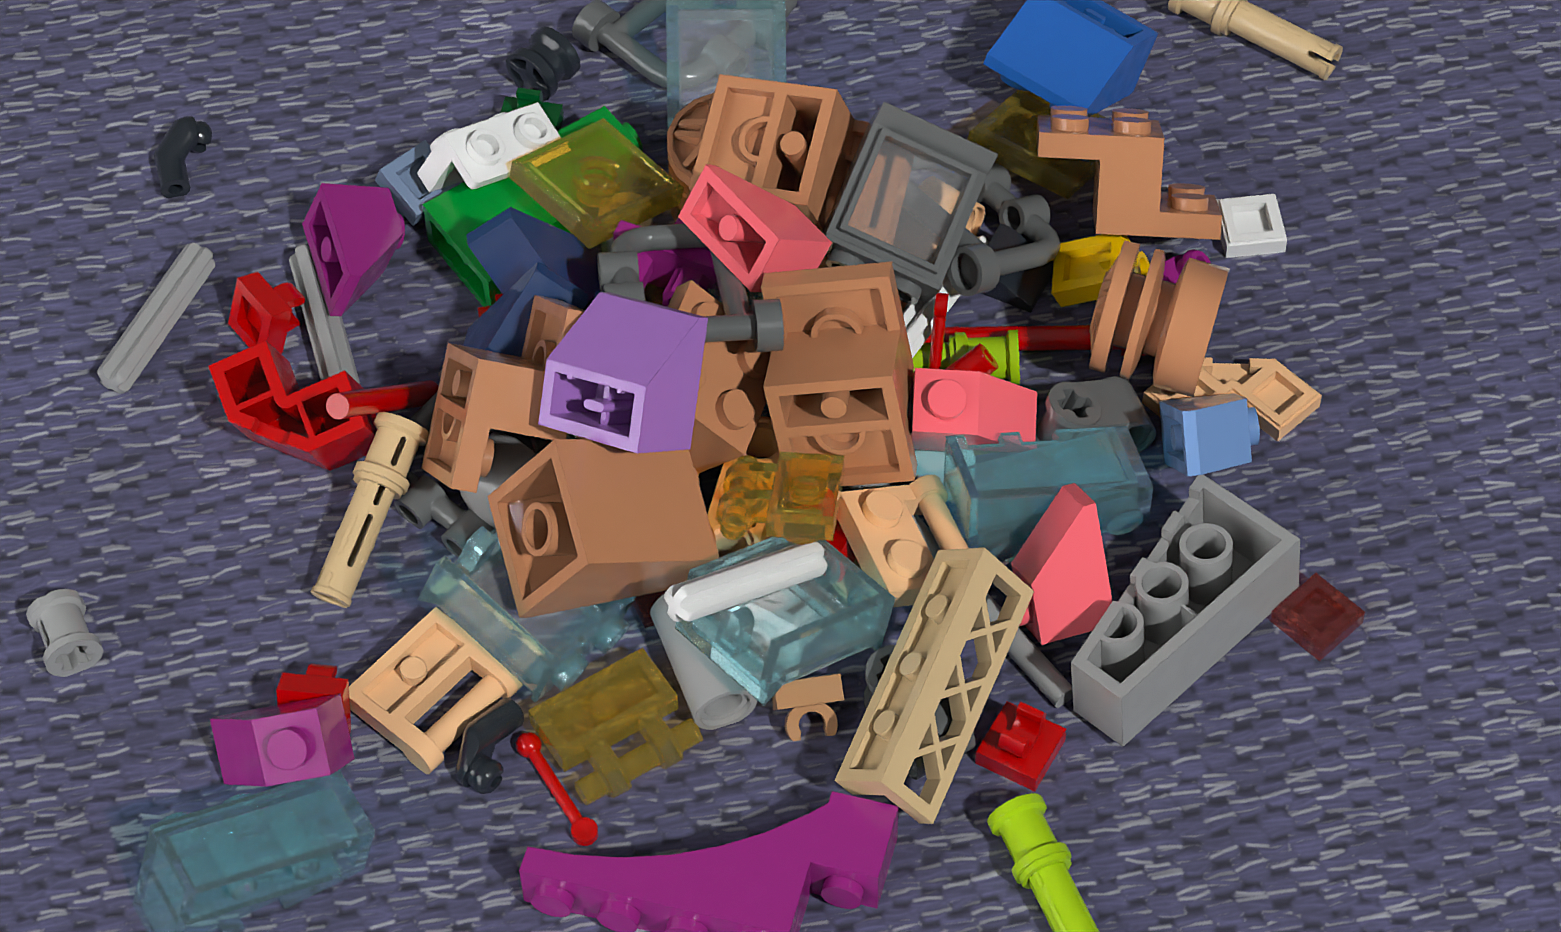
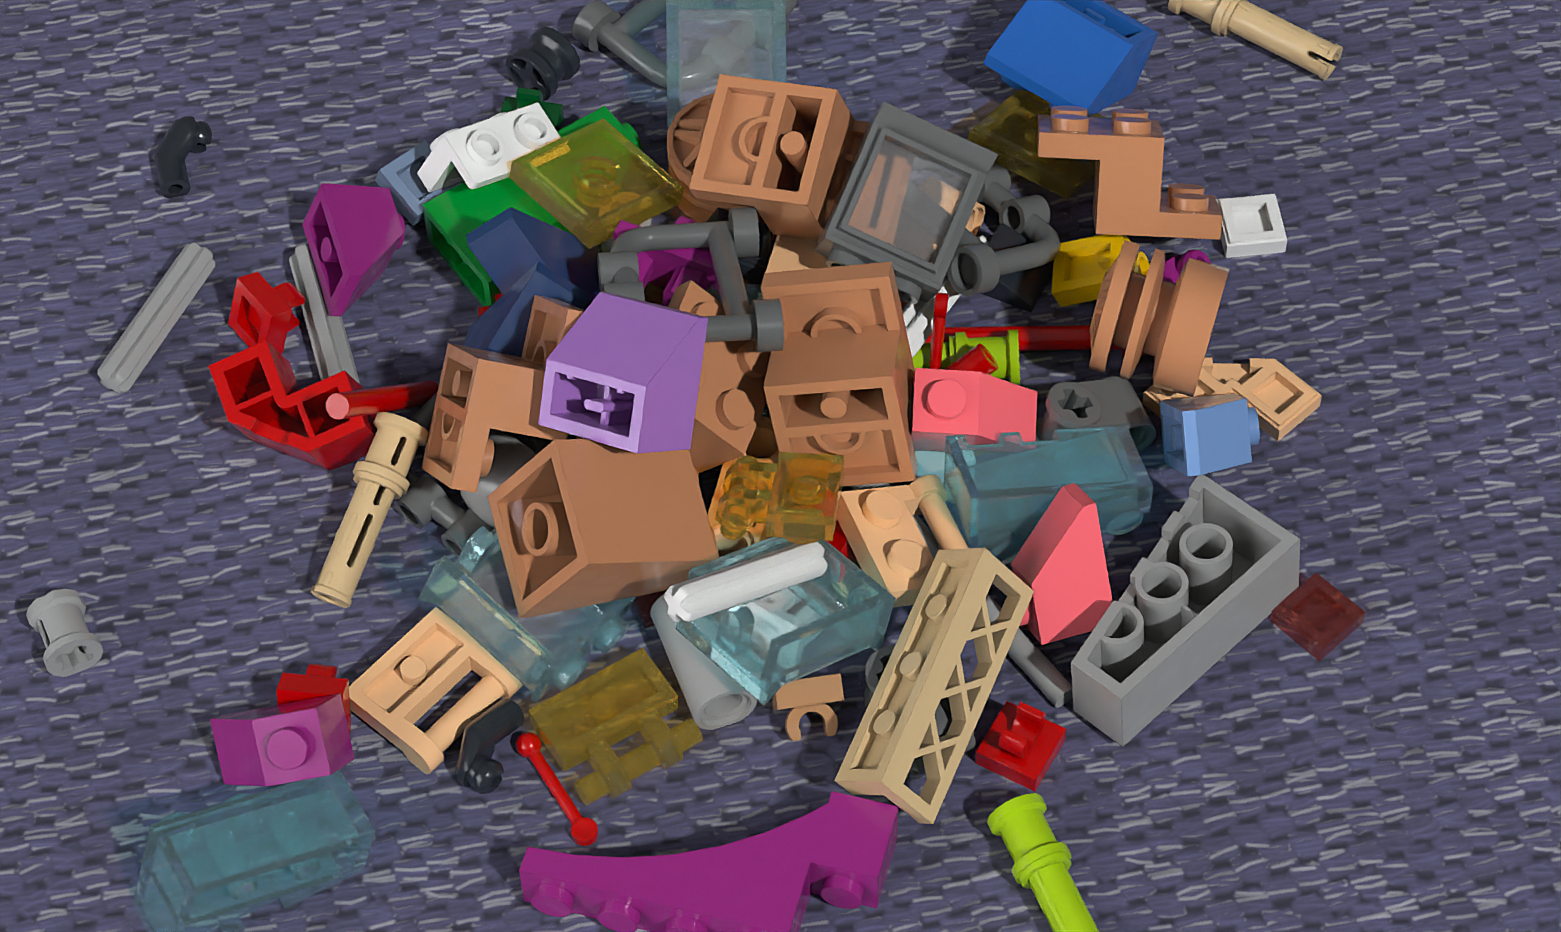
coral slope [678,164,832,292] -> none

